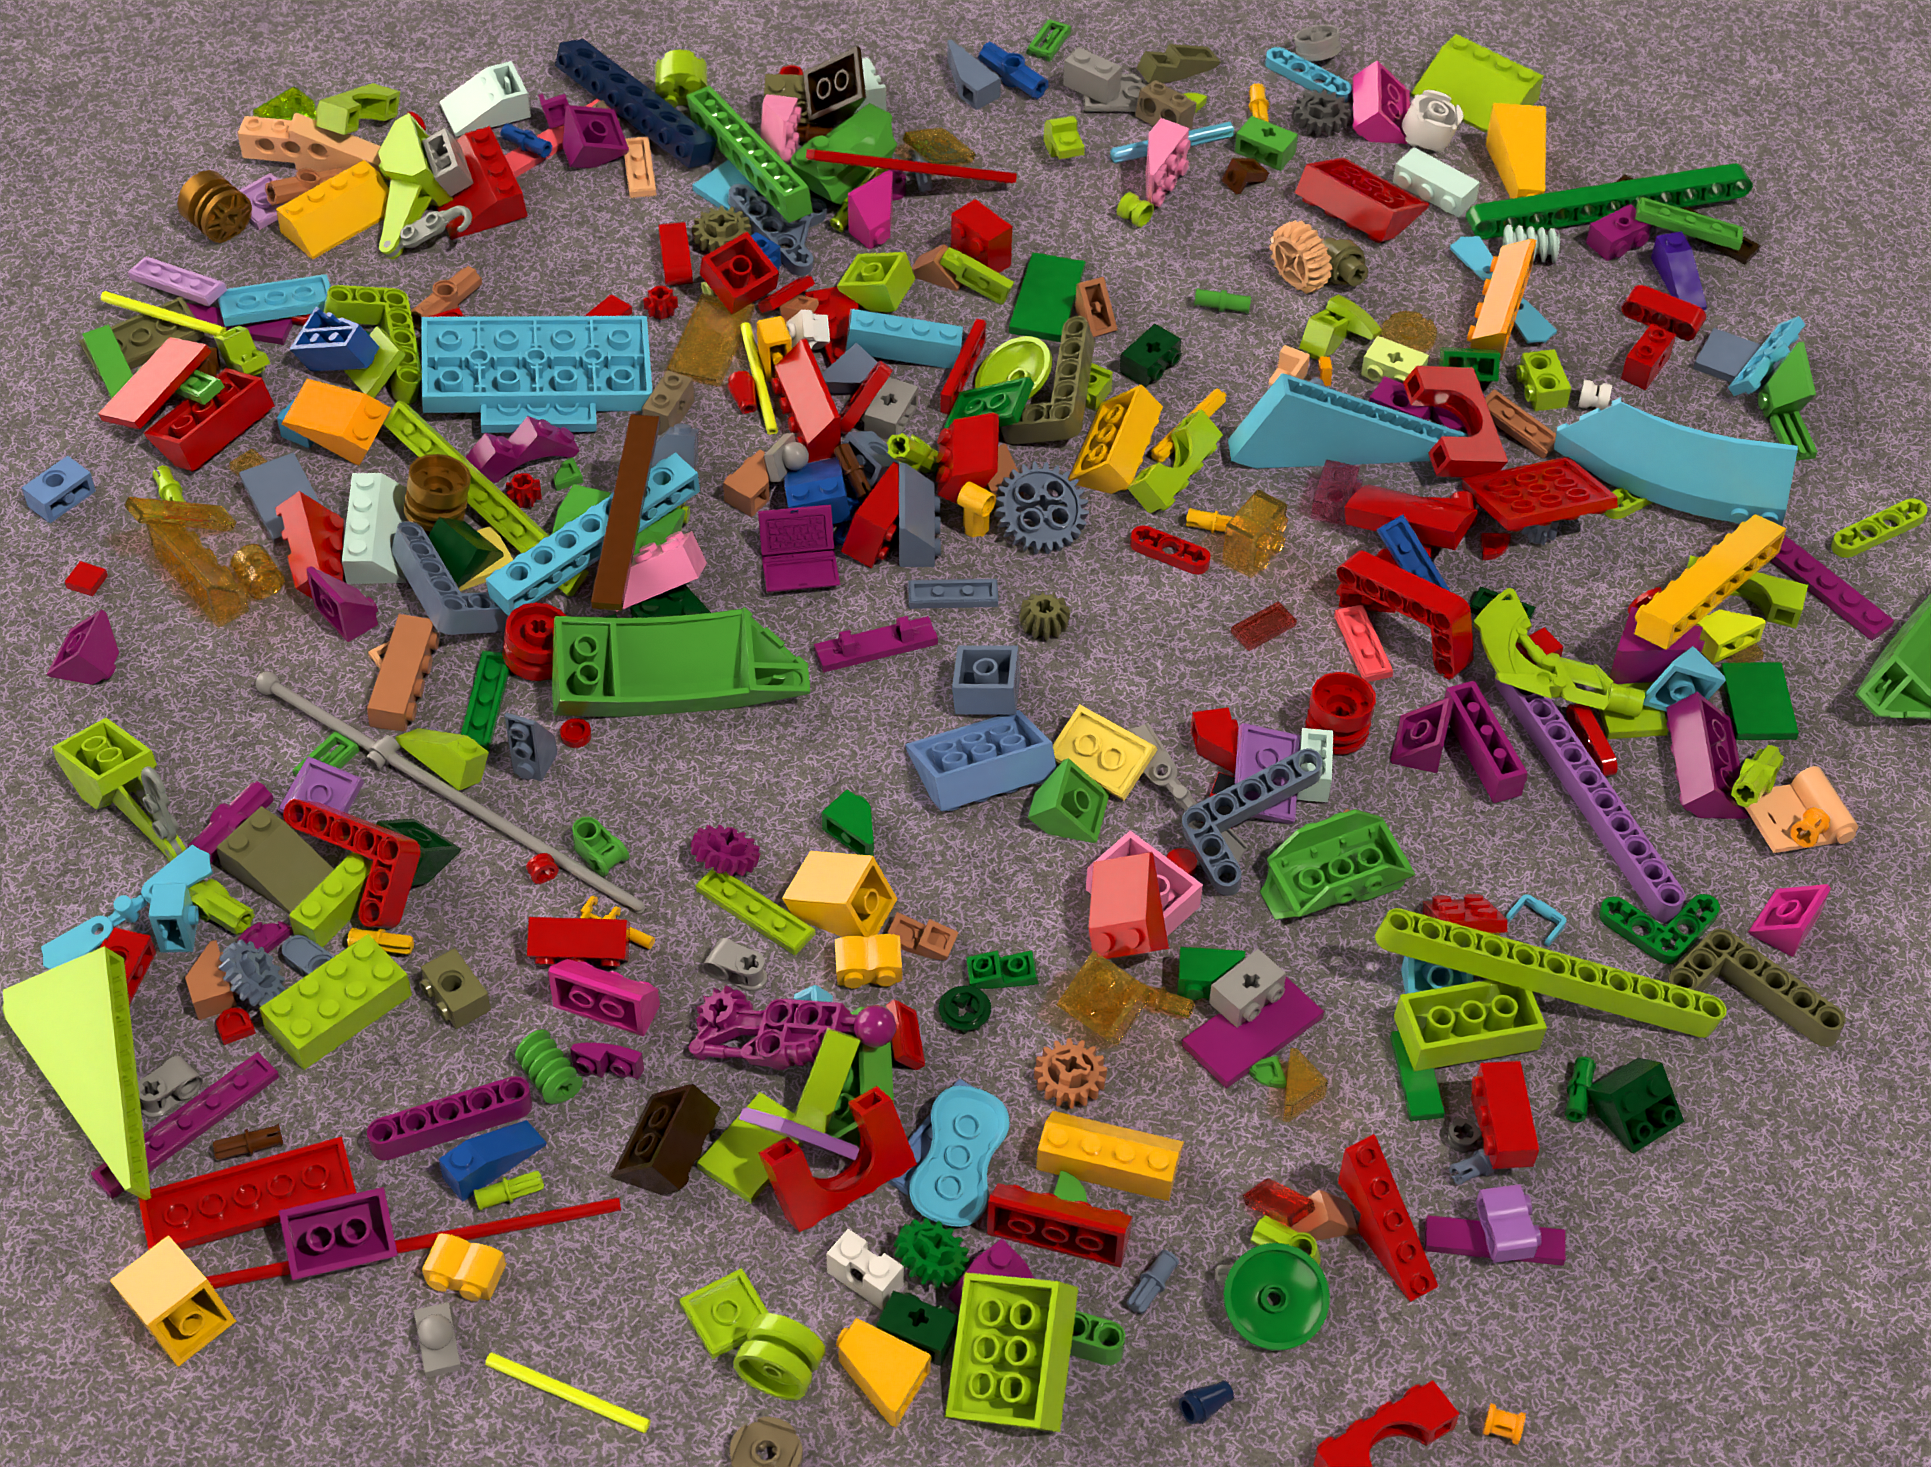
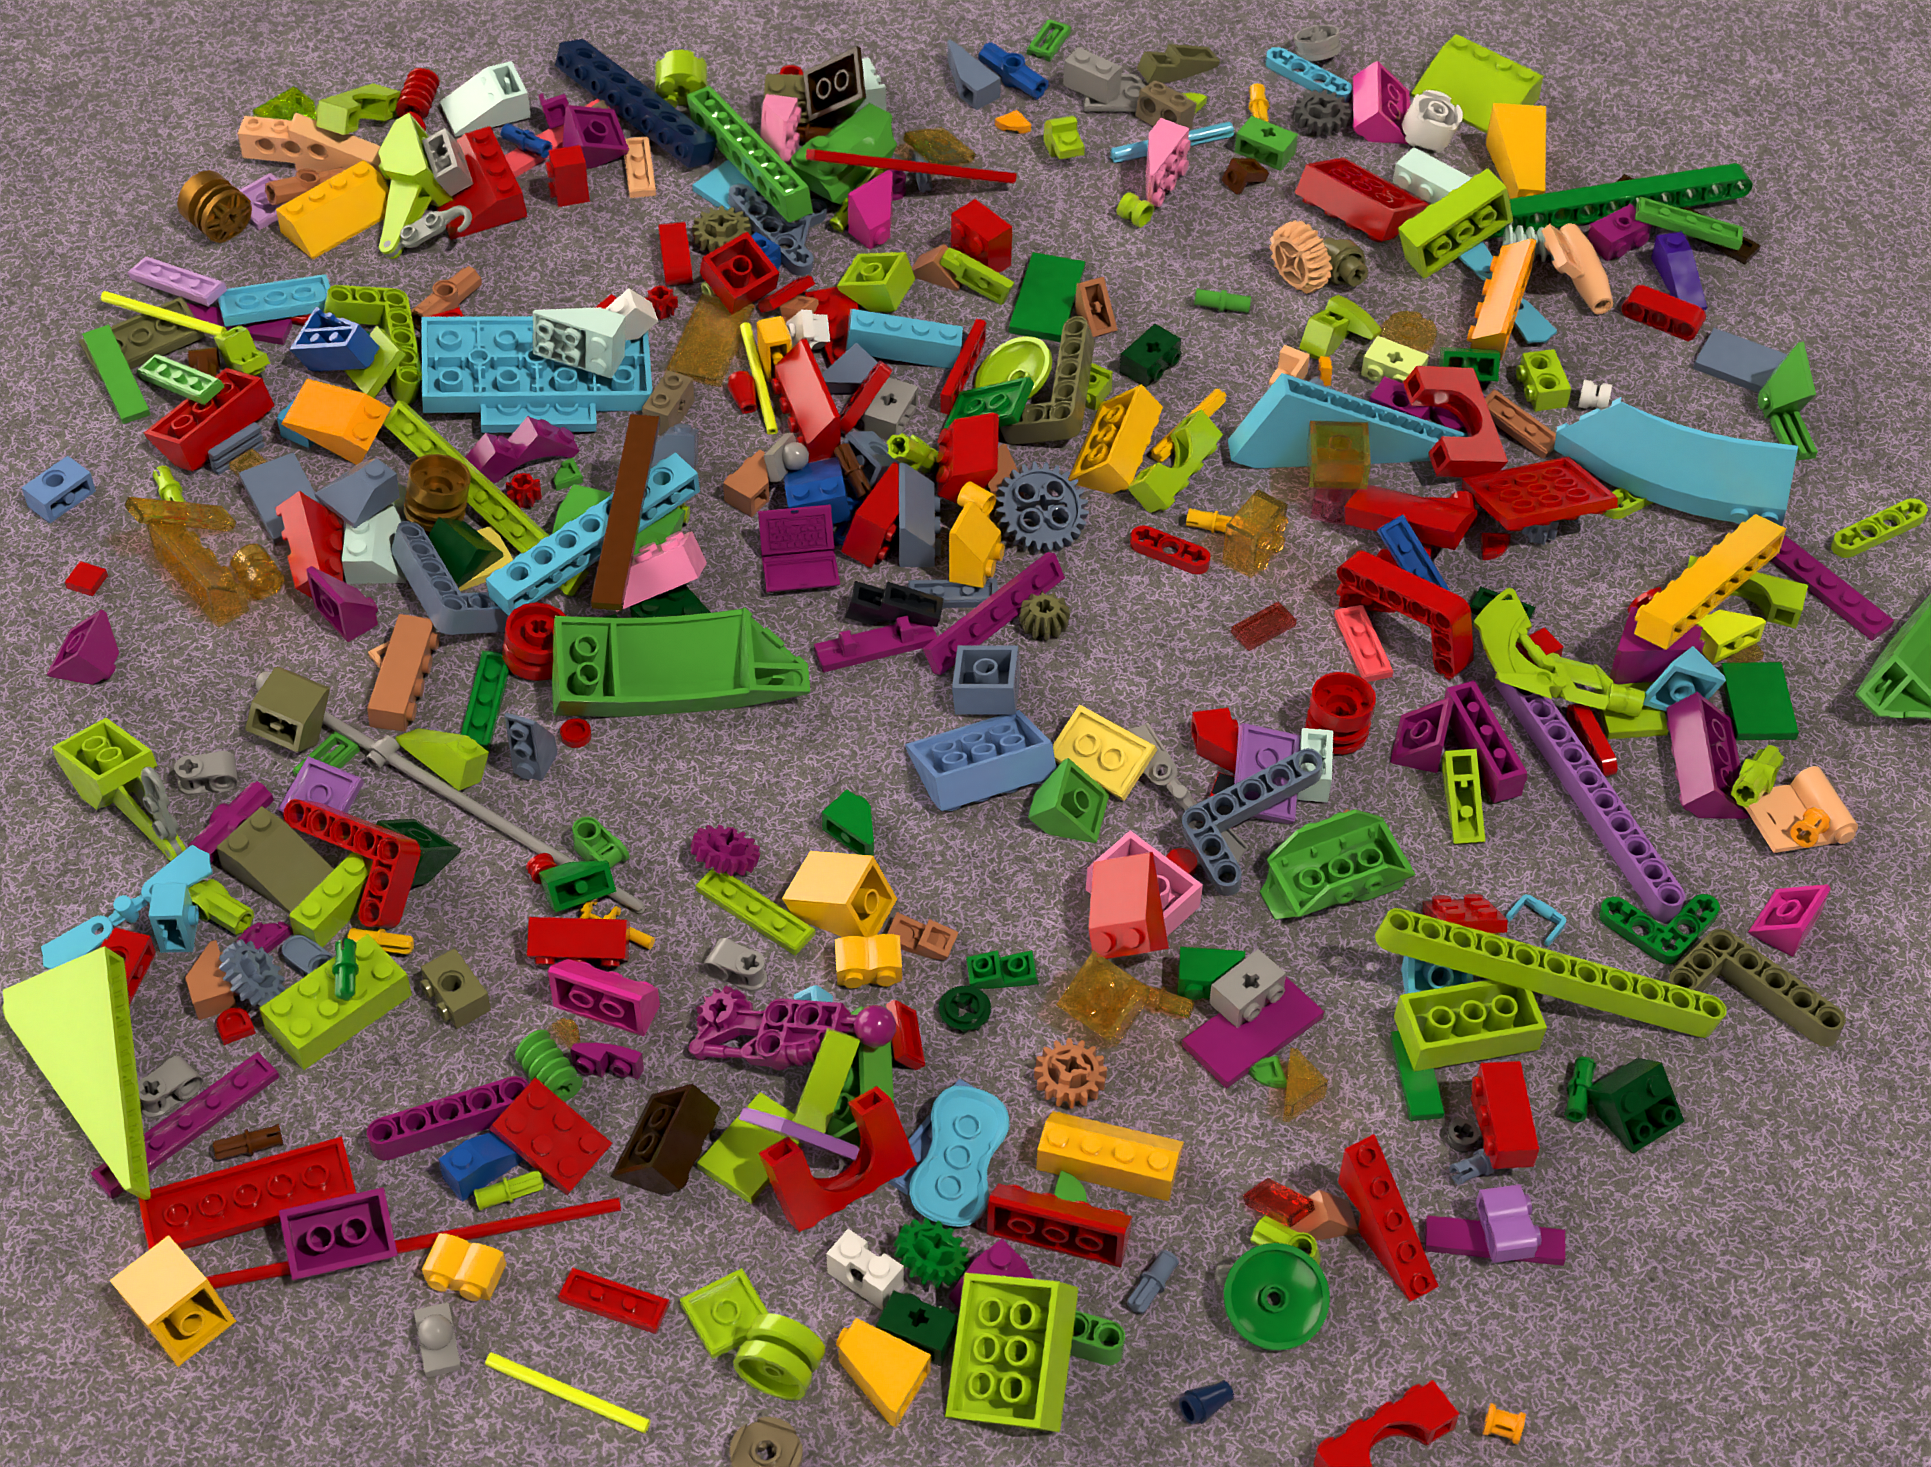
tile [98,337,211,430] -> none
red brick [1621,324,1676,390] -> none
medium azure hinge [1728,316,1805,396] -> none
none -> light grey piece [174,751,238,796]
none -> sand blue tile [208,422,265,475]
none -> olive slope [245,666,330,752]
none -> sand blue slope [314,458,400,528]
none -> green axle [332,938,359,1001]
none -> red piece [395,68,440,119]
none -> red plate [489,1077,613,1196]
none -> light aqua slope [533,308,626,379]
none -> green slope [539,861,617,912]
none -> red brick [545,145,590,207]
none -> clear yellow tile [552,1017,581,1049]
none -> red tile [558,1267,670,1334]
none -> white slope [606,288,658,341]
none -> black slope [845,581,944,627]
none -> magenta plate [922,552,1065,675]
none -> yellow slope [949,501,1005,588]
none -> light orange tile [995,110,1031,134]
none -> clear yellow brick [1307,421,1371,489]
none -> lime brick [1398,168,1513,279]
none -> lime slope [1441,749,1486,844]
none -> light nougat plate [1541,224,1613,314]

